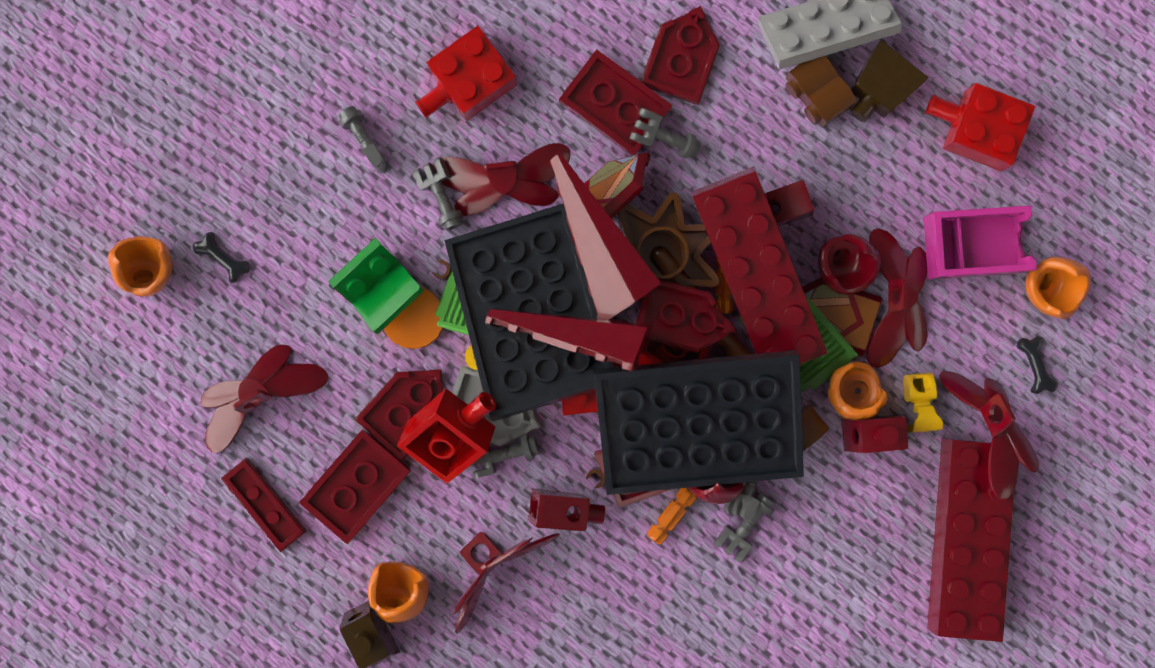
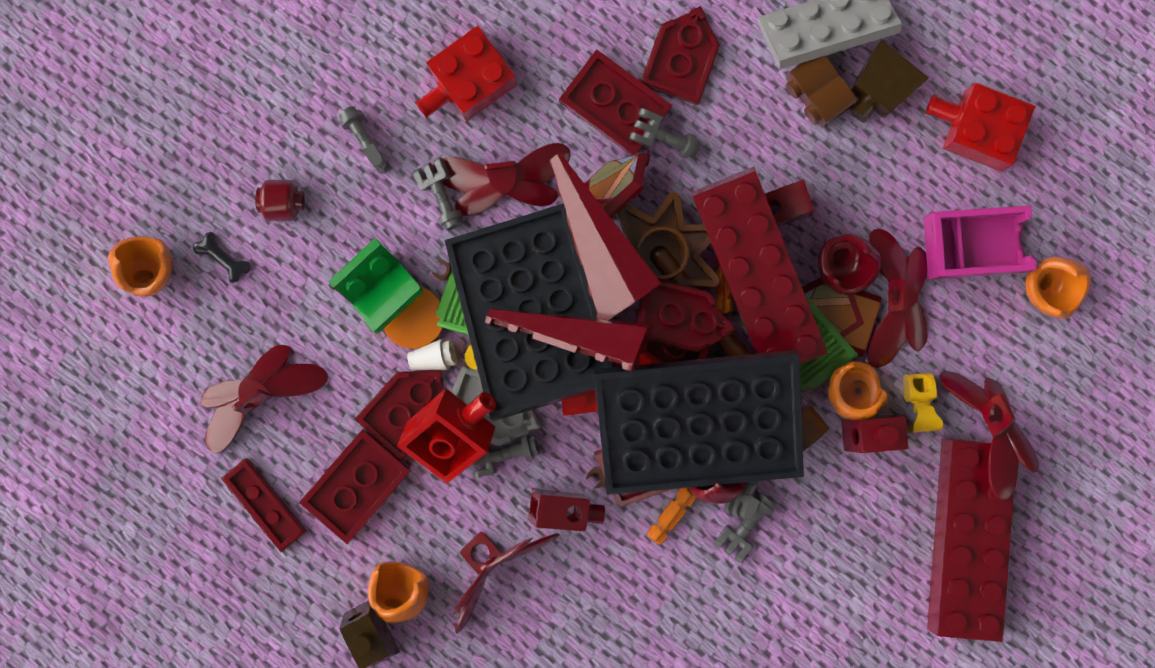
black piece [1016,336,1058,394] -> none
none -> dark red head [255,180,305,221]
none -> white cone [407,339,457,371]

